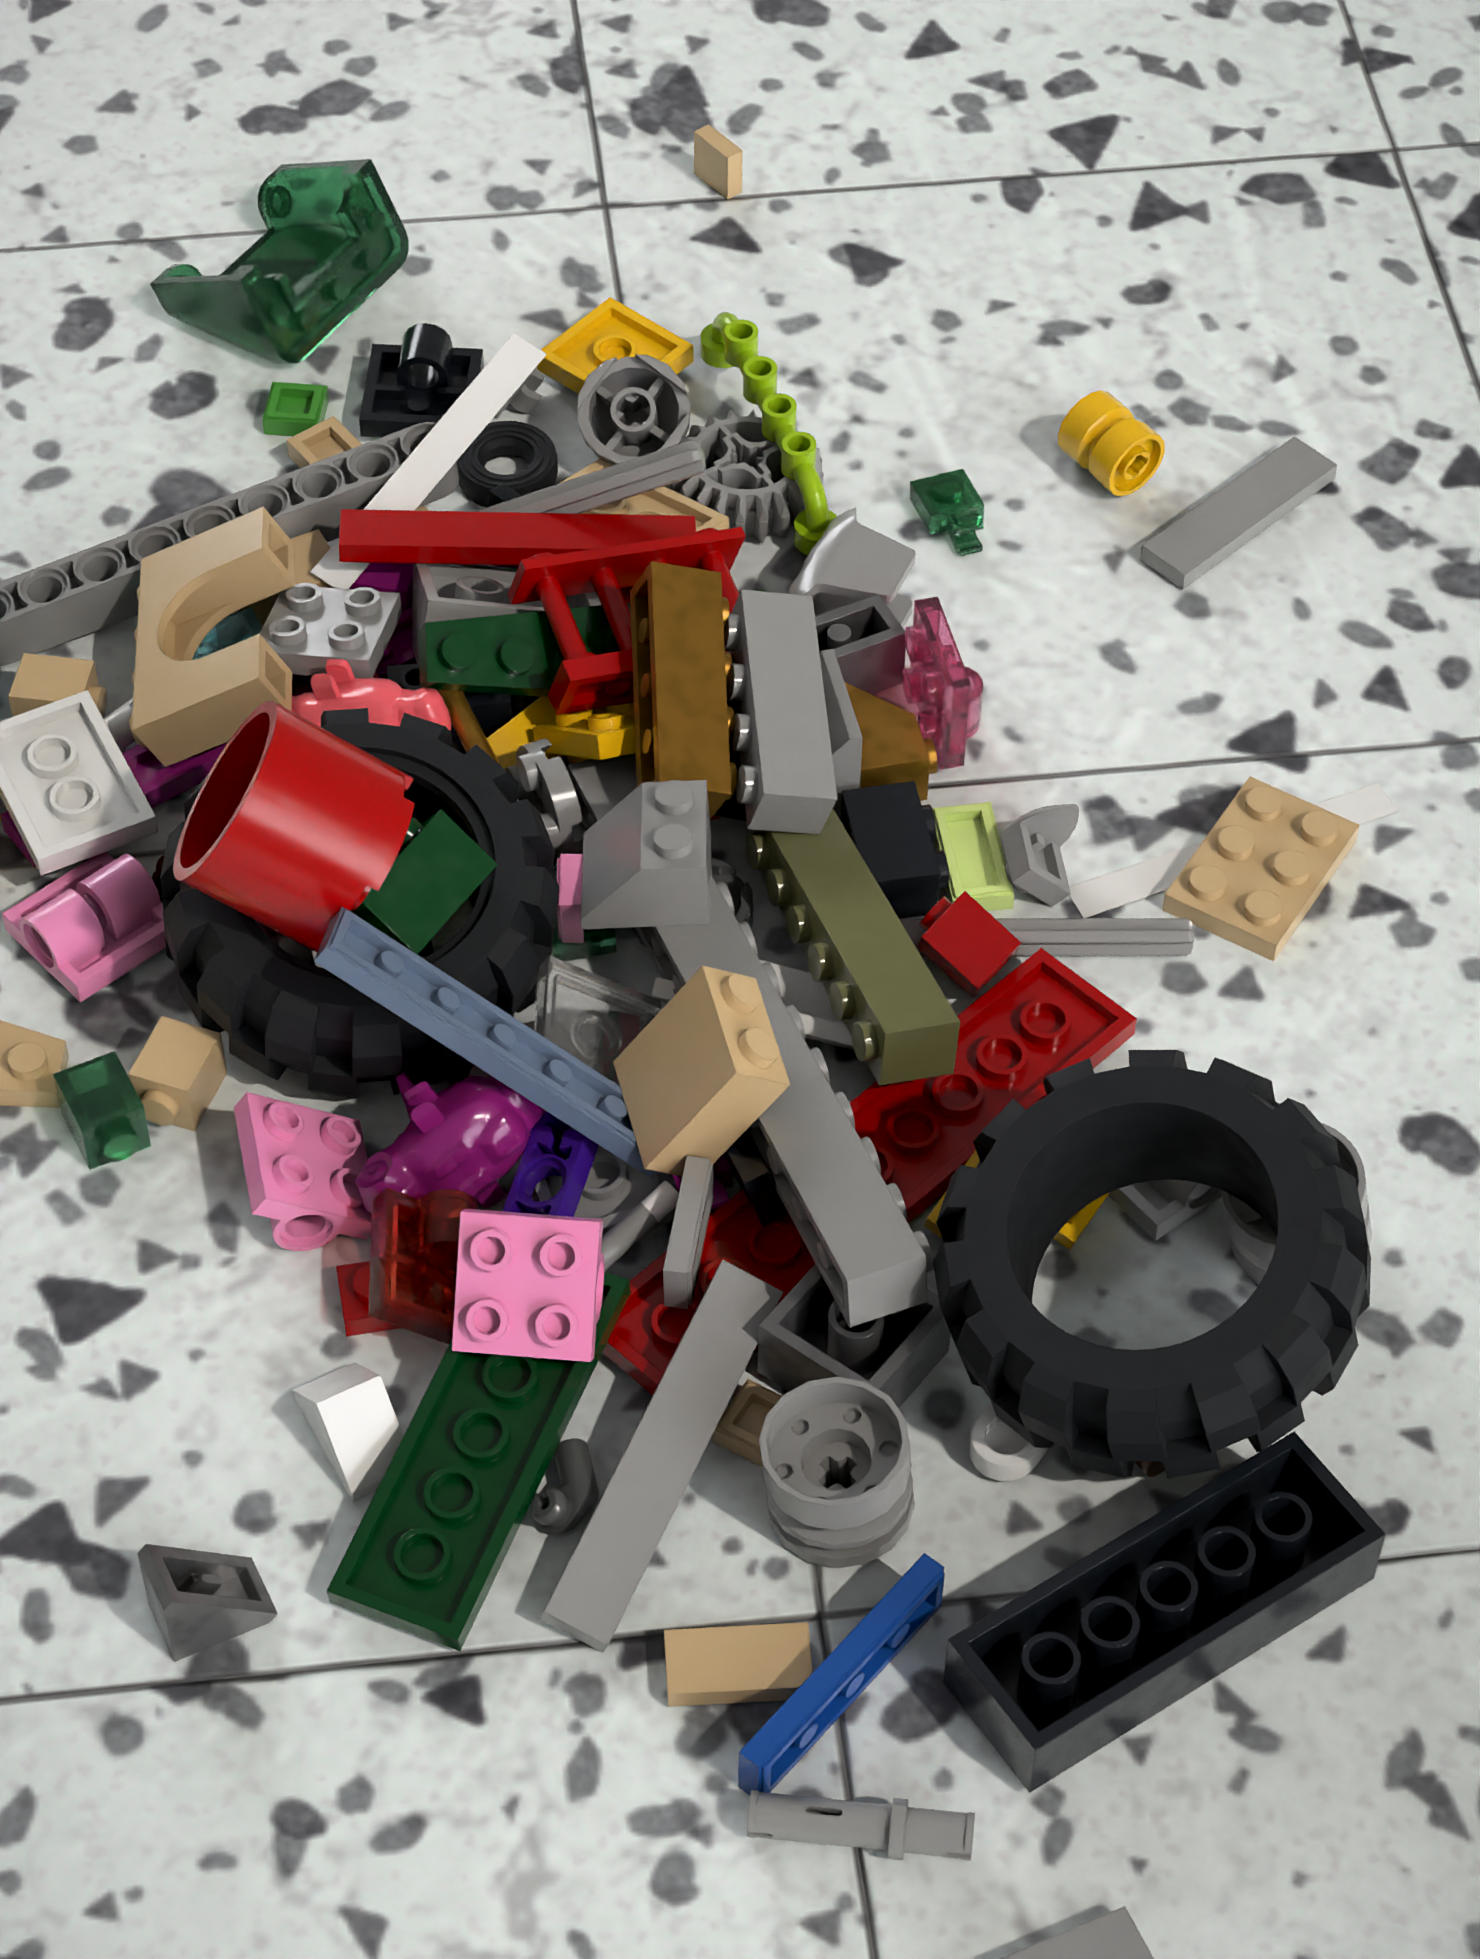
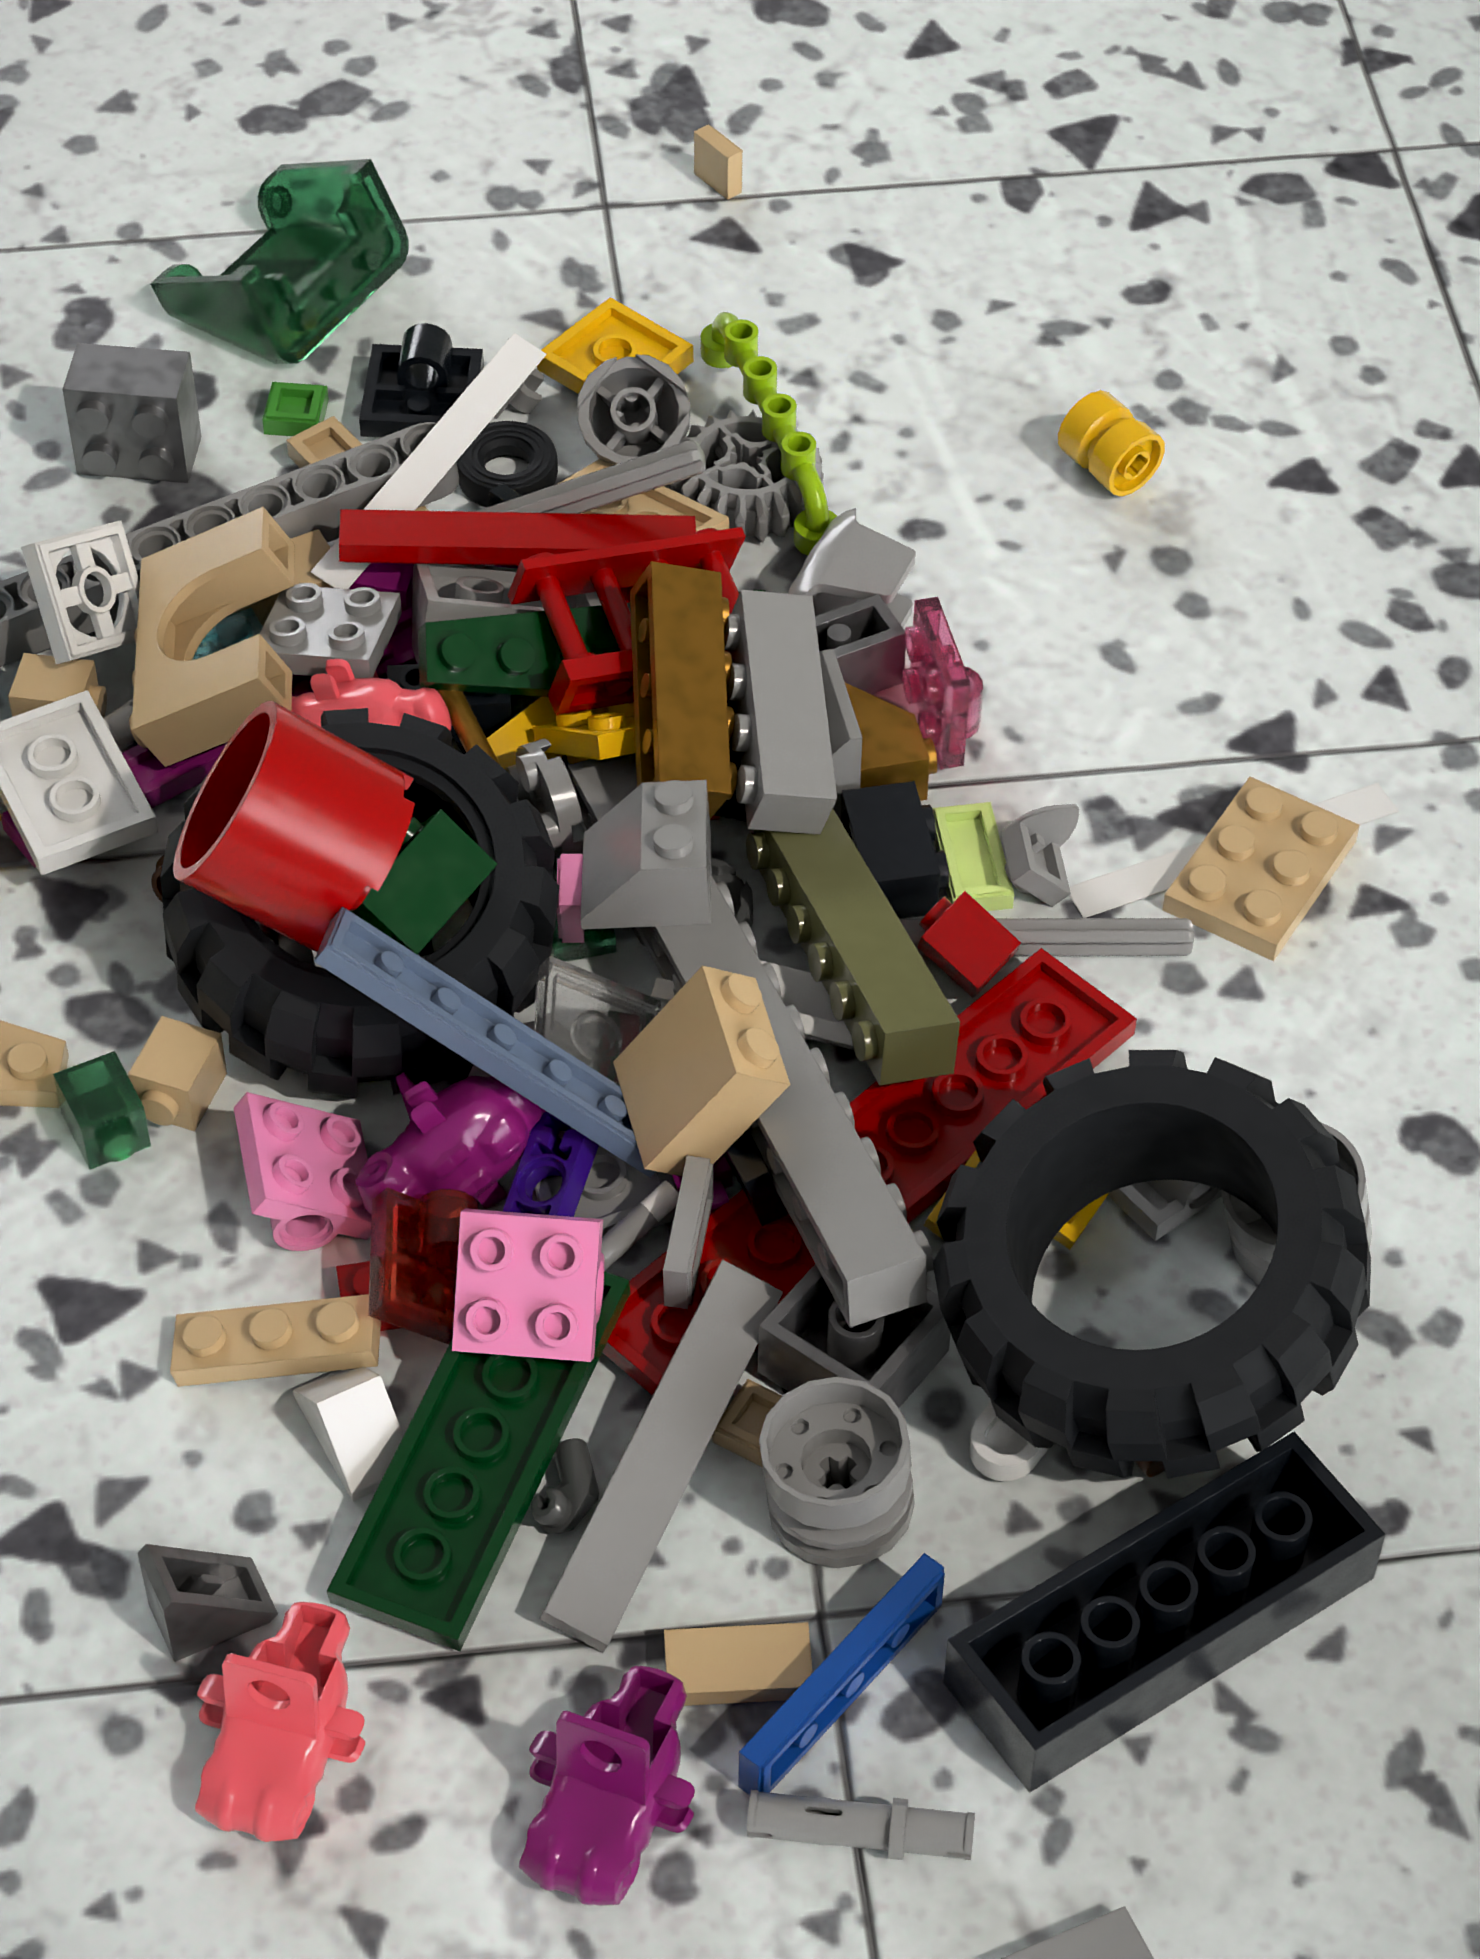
bright pink plate [2,852,166,1003] -> none
clear green plate [909,469,984,556] -> none
light grey tile [1140,436,1337,589] -> none
none -> white piece [21,520,140,664]
none -> flat silver brick [62,343,202,483]
none -> tan plate [170,1294,382,1387]
none -> coral piece [195,1602,366,1842]
none -> magenta piece [519,1666,695,1906]

